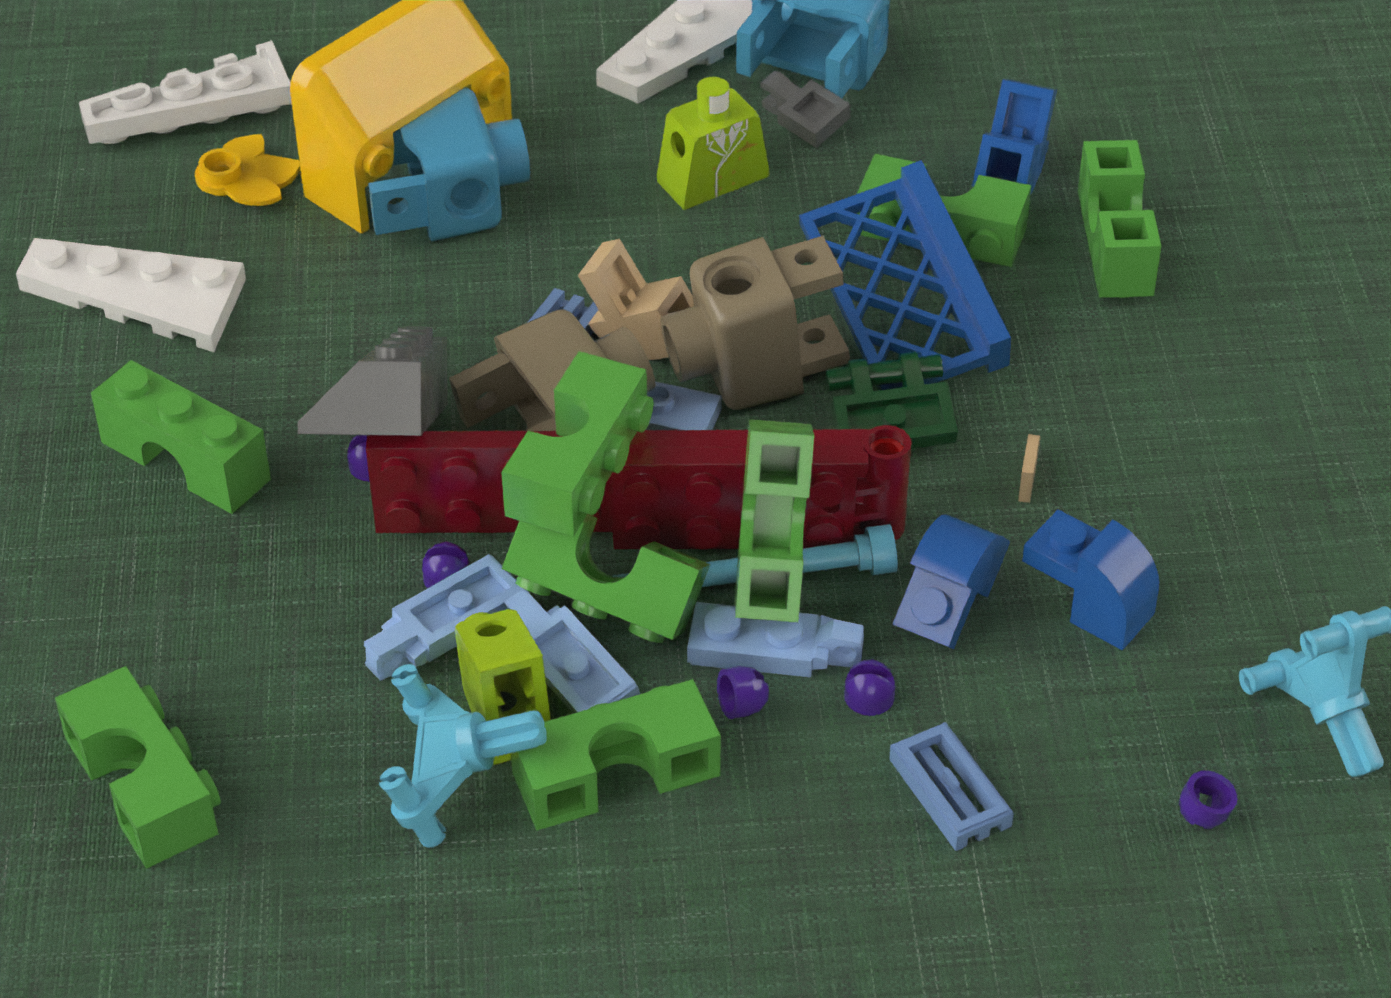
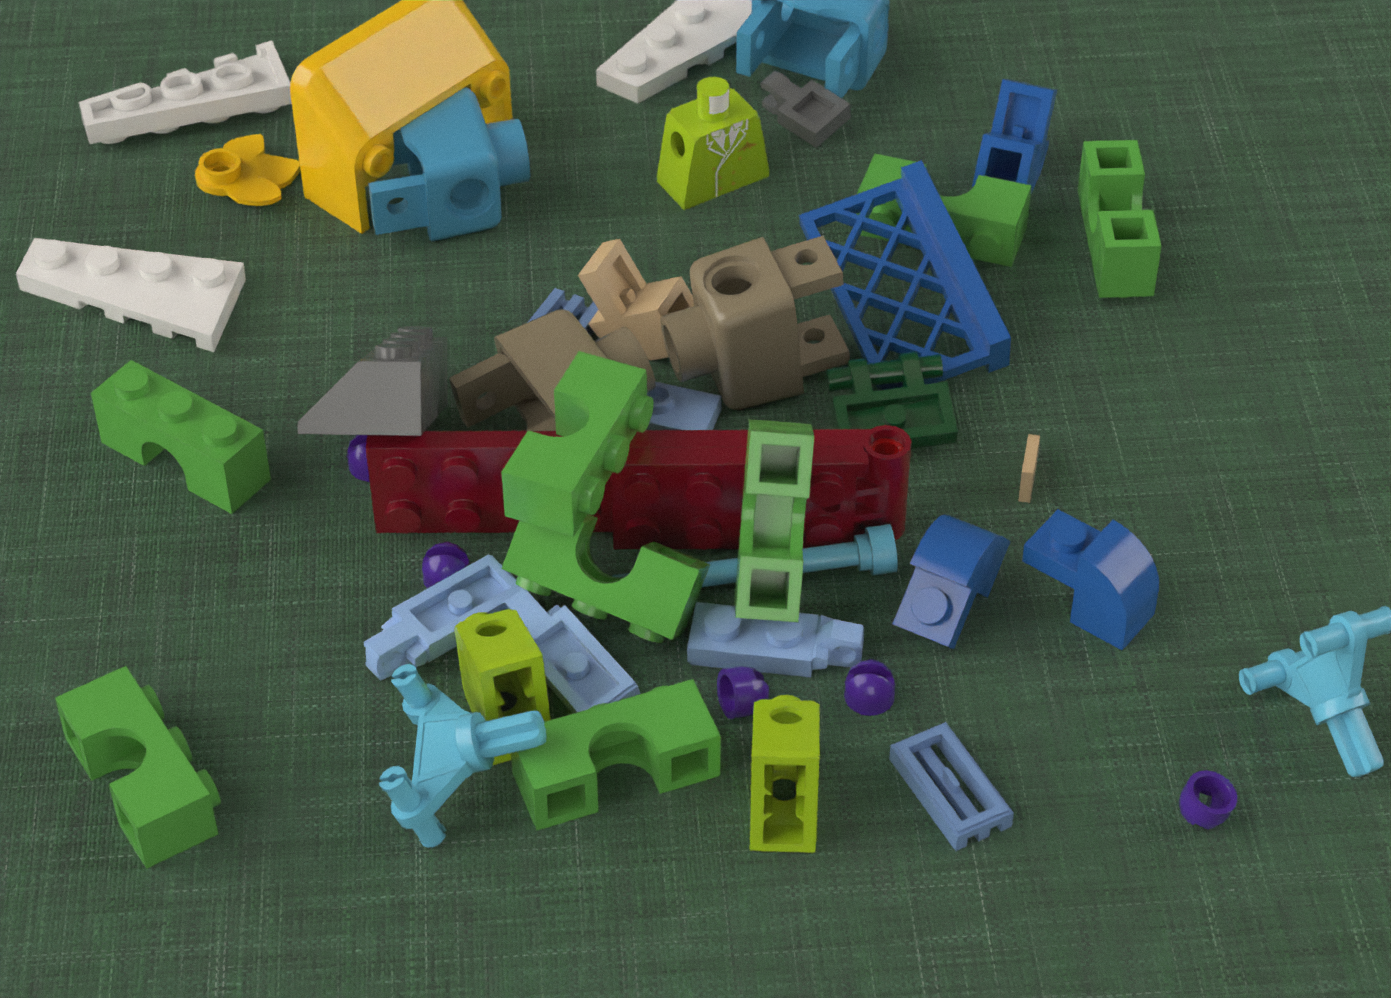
none -> lime torso [750,695,820,853]

